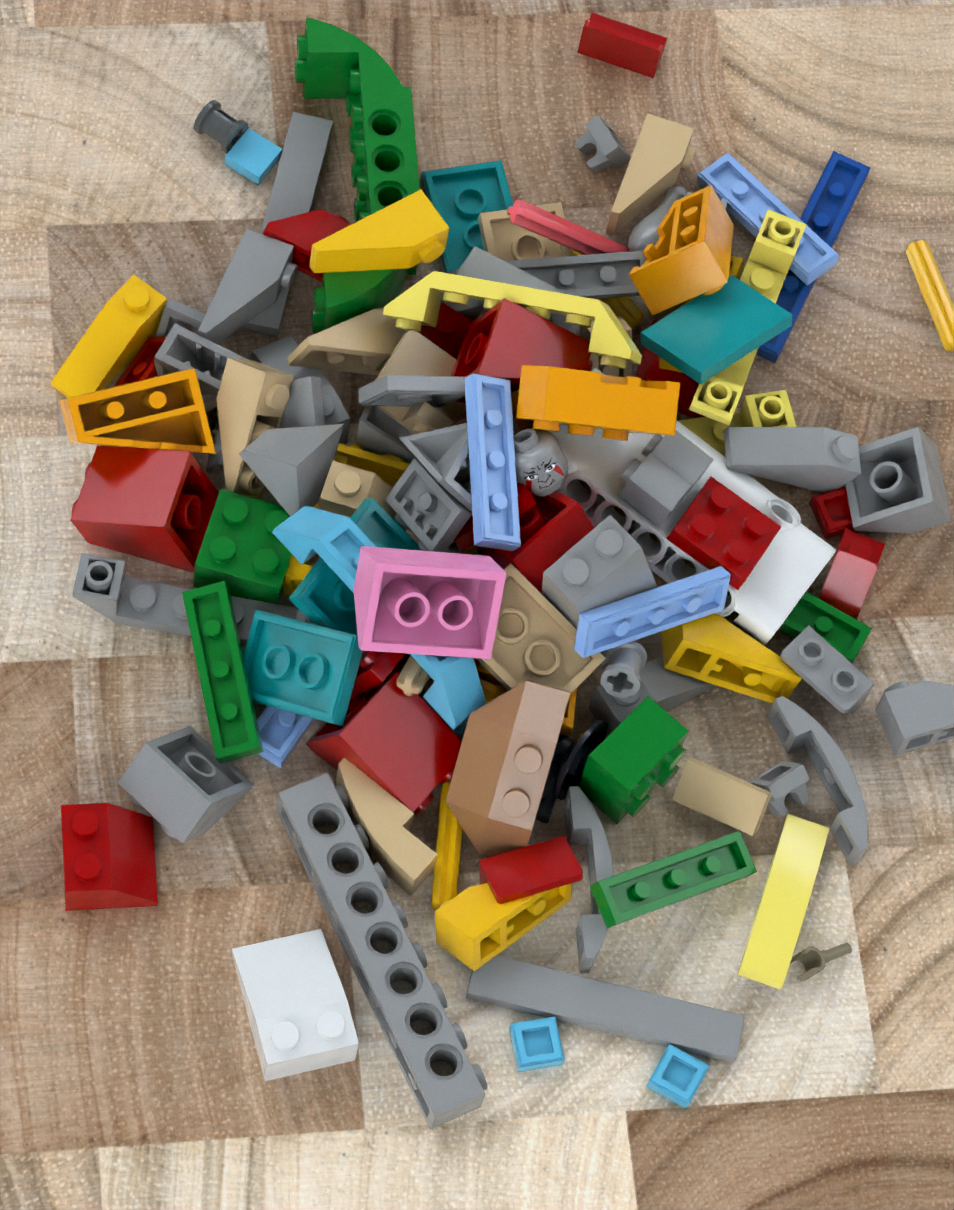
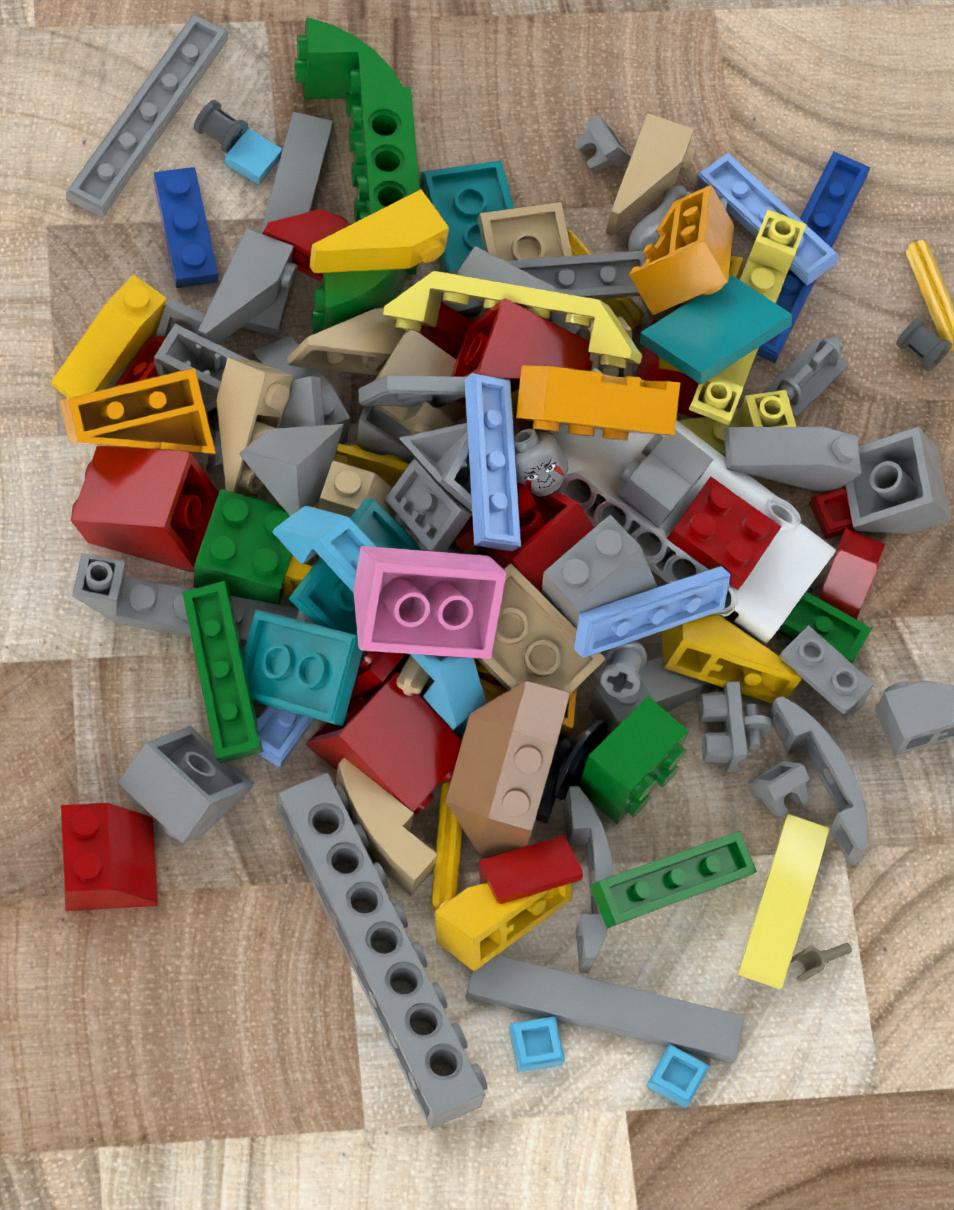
white slope [232,929,359,1081] -> none
coral axle [507,199,629,255] -> none
red panel [577,12,667,78] -> none
tan tile [672,758,772,836] -> none
none -> light grey tile [66,14,228,218]
none -> blue plate [153,167,218,288]
none -> light grey hips [698,681,772,772]
none -> light grey hinge [764,336,849,418]
none -> dark grey bush [896,317,952,372]

